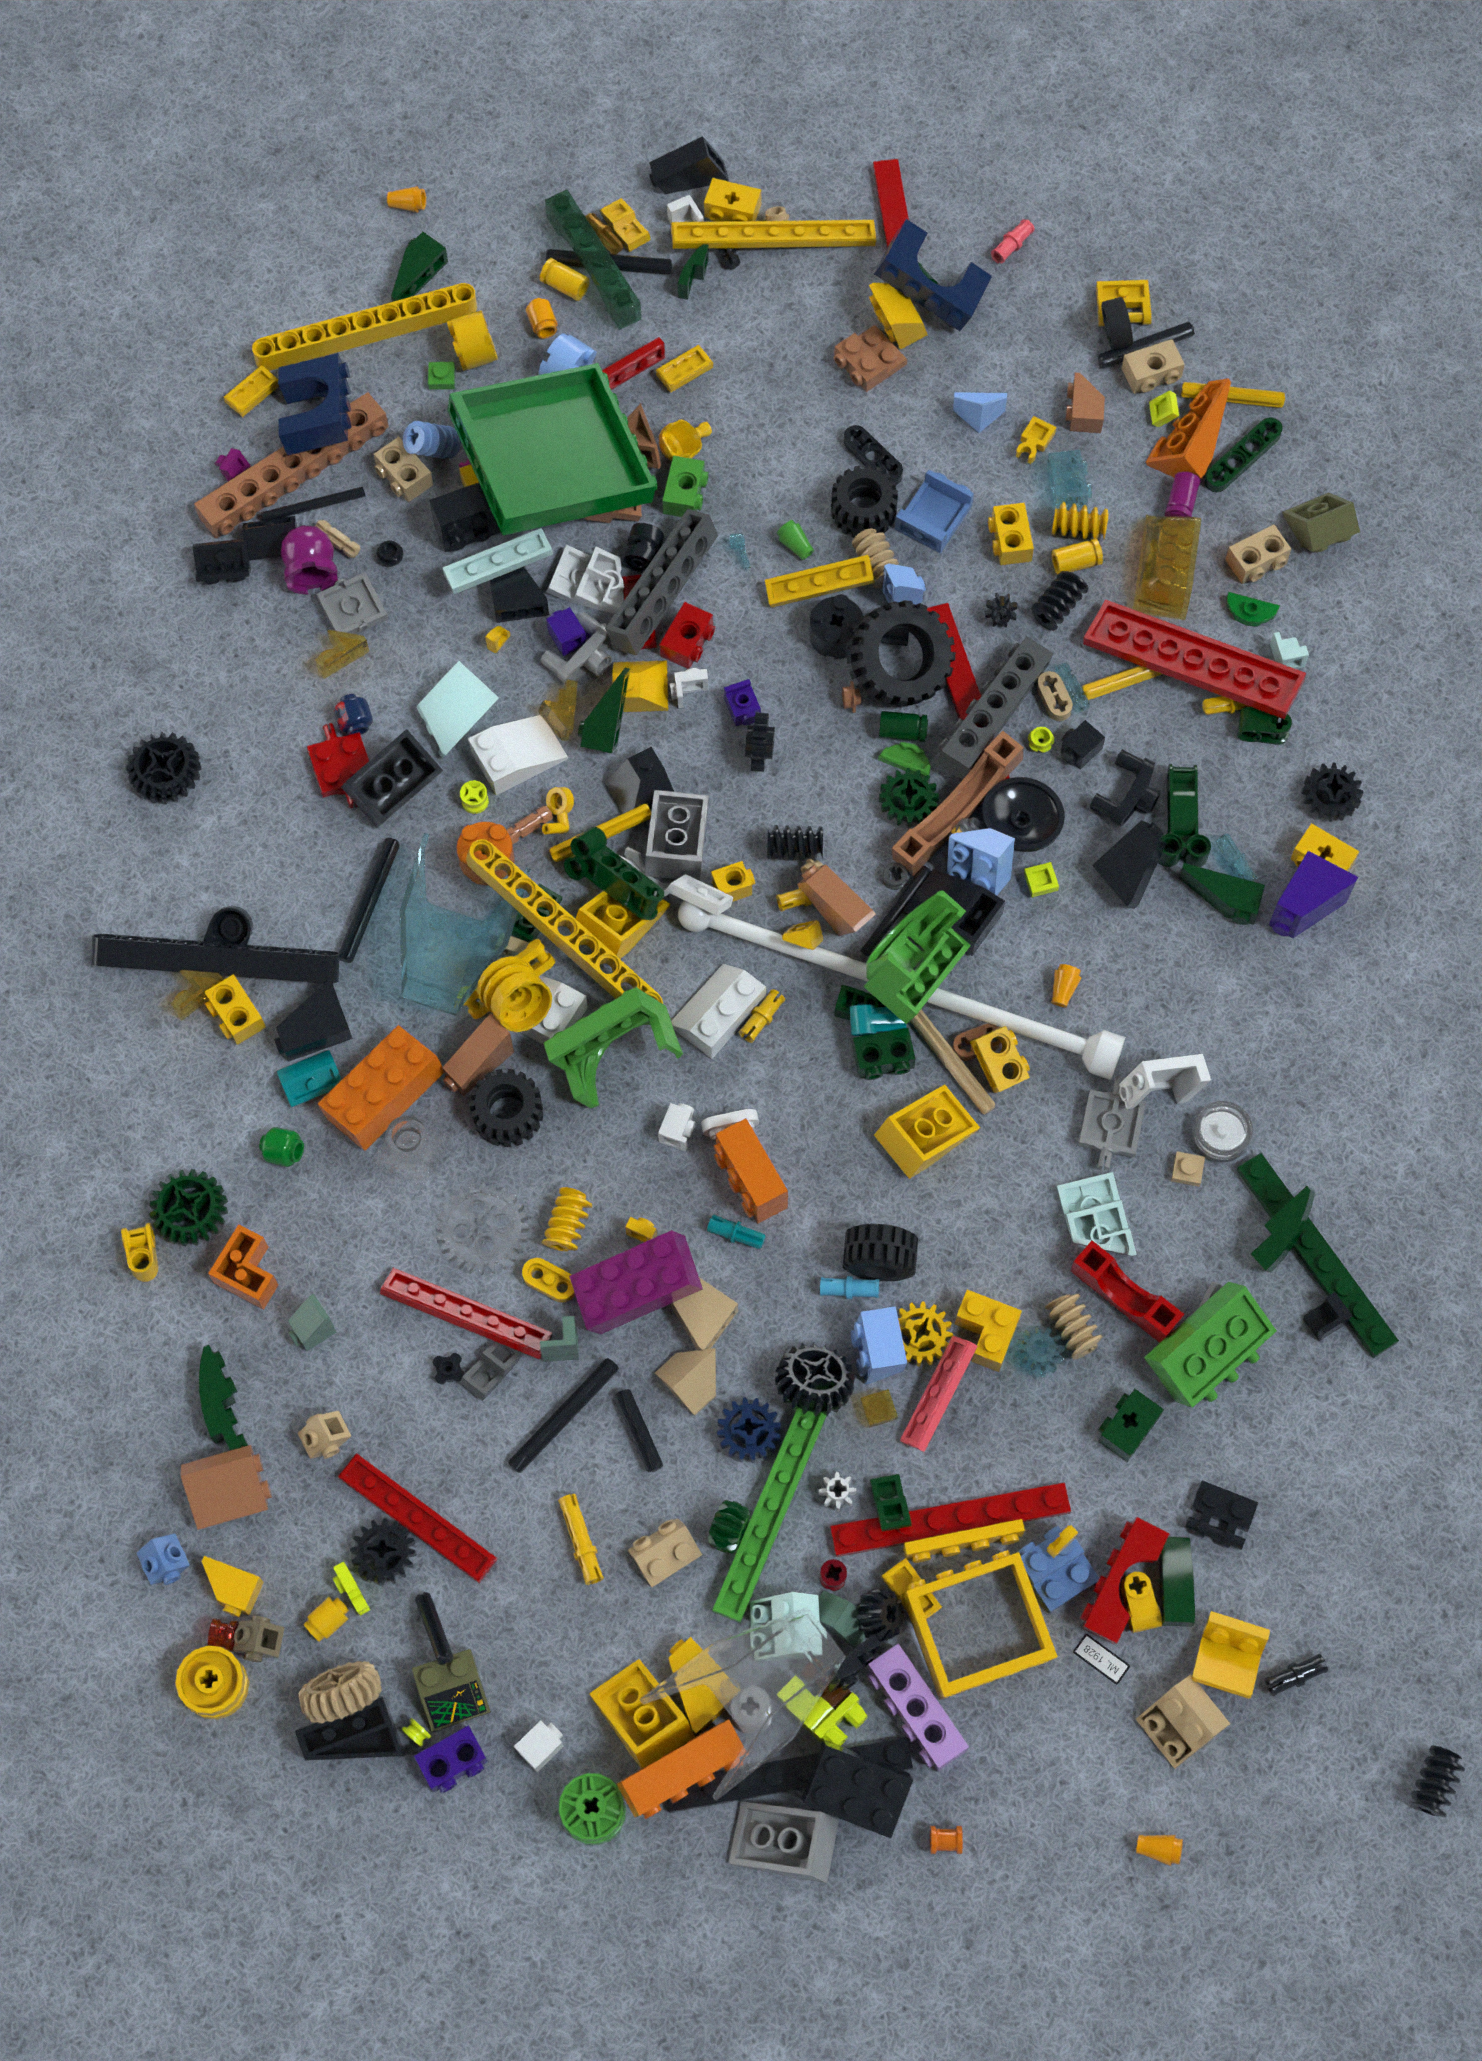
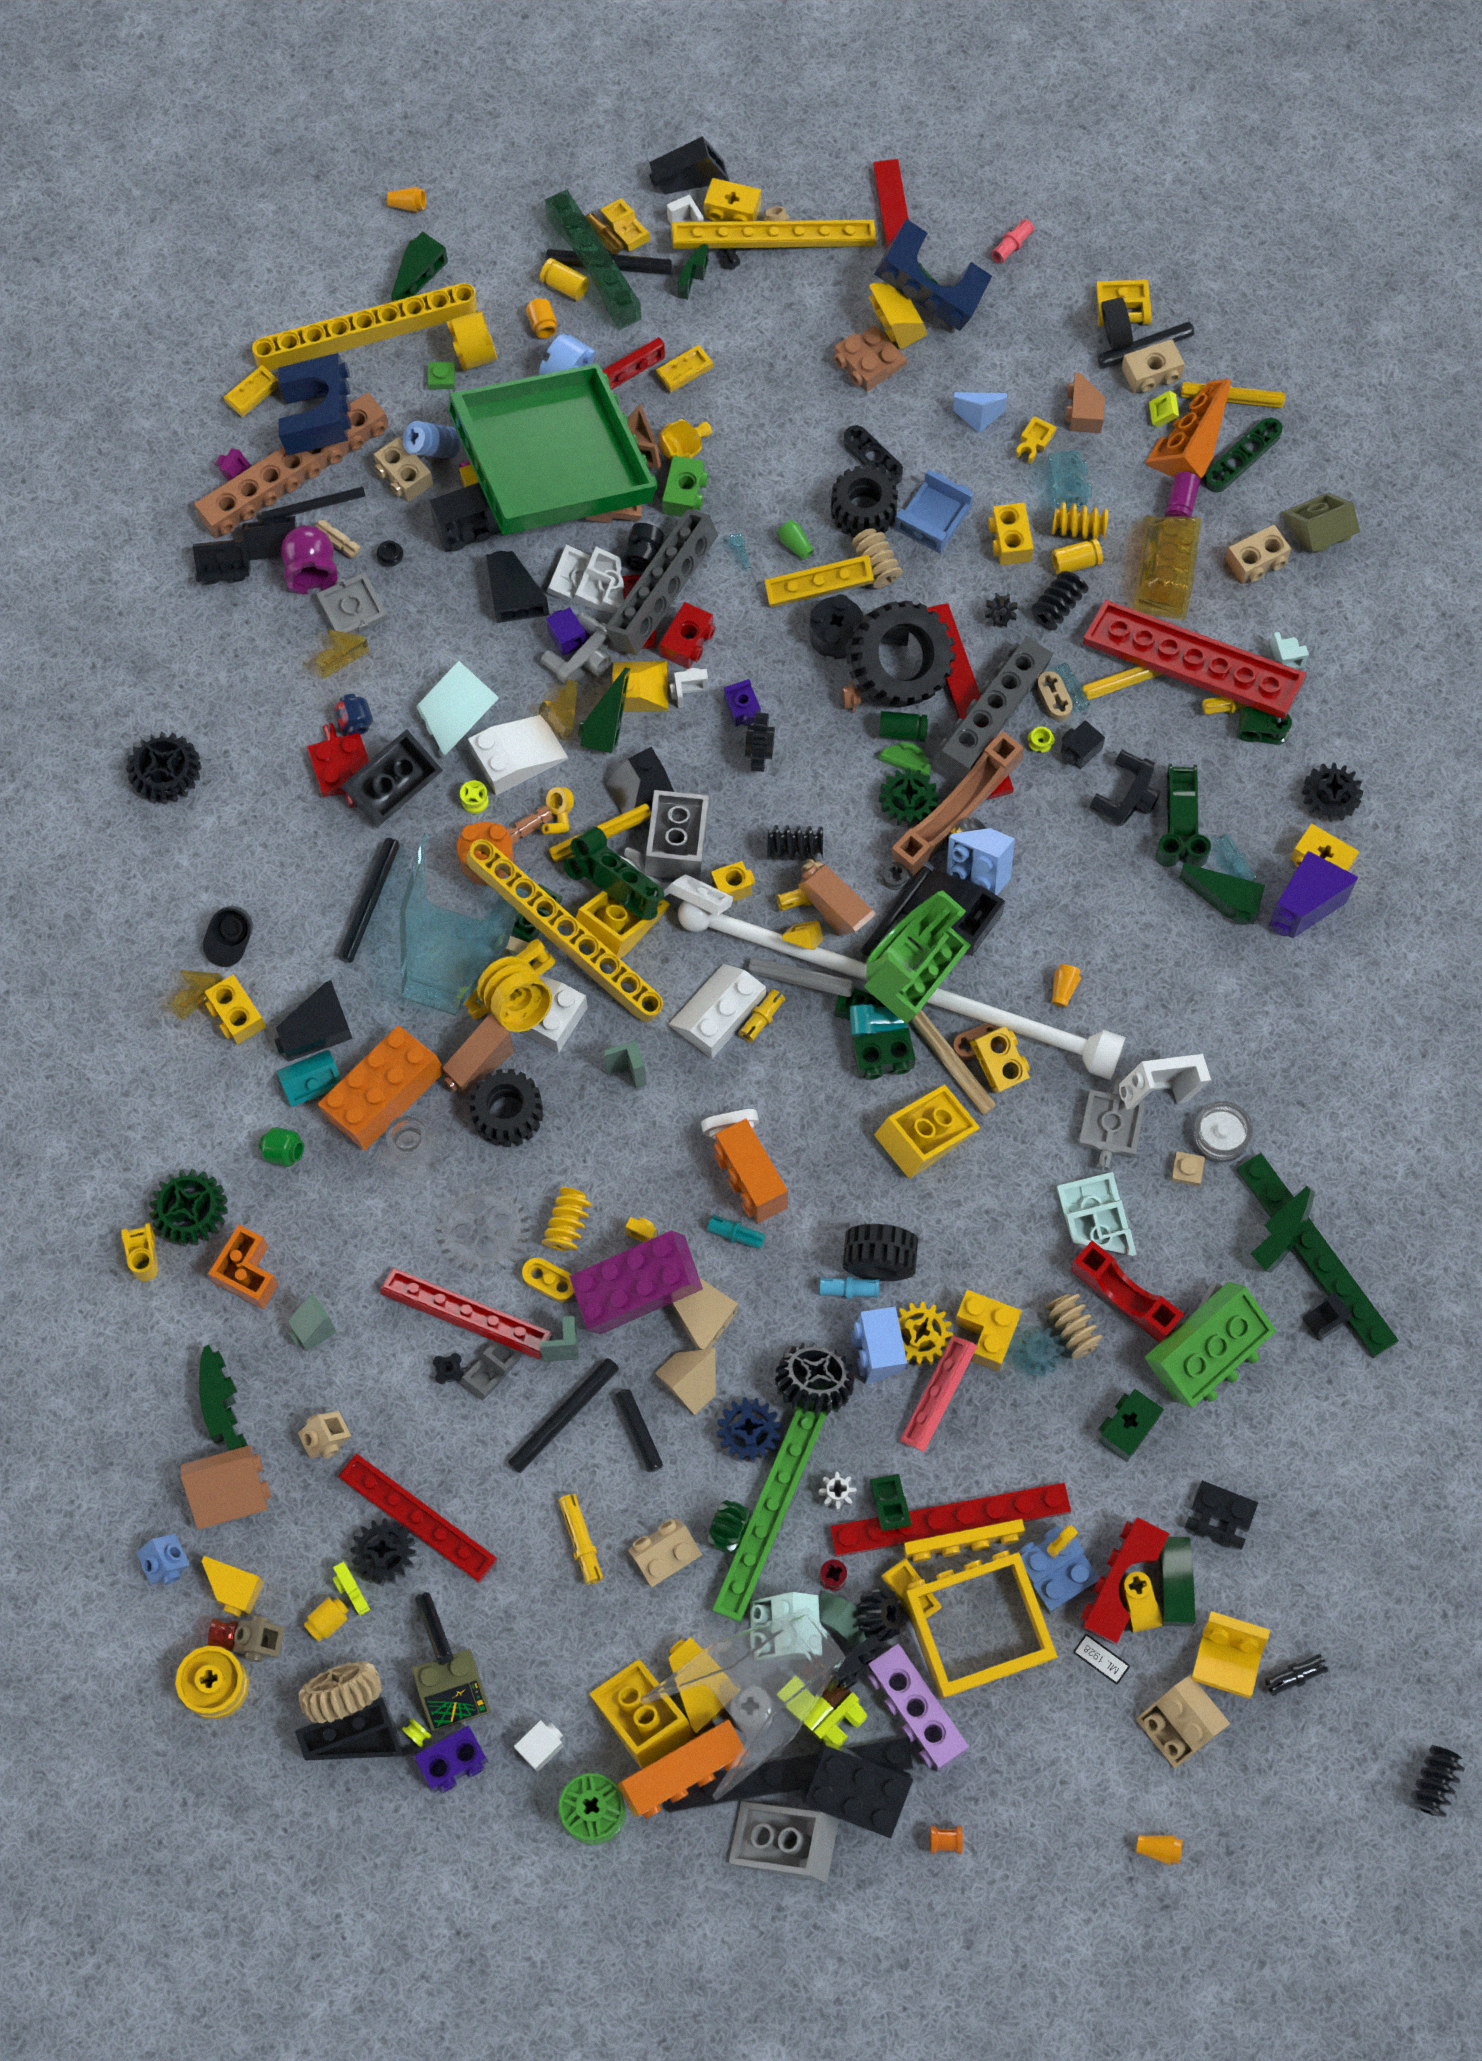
black beam [91,934,340,983] -> none
light aqua plate [443,528,553,594] -> none
yellow tile [485,626,511,653] -> none
bright green piece [544,987,683,1108] -> none
white brick [658,1103,696,1152] -> none
clear yellow plate [860,1389,898,1428] -> none
light blue slope [882,564,926,605] -> none
black dish [982,777,1065,852] -> none
neon yellow plate [1024,862,1059,897] -> none
black slope [1092,820,1166,909] -> none
green plate [1226,592,1280,627] -> none
none -> sand green panel [603,1040,647,1088]
none -> light grey axle [749,957,855,997]

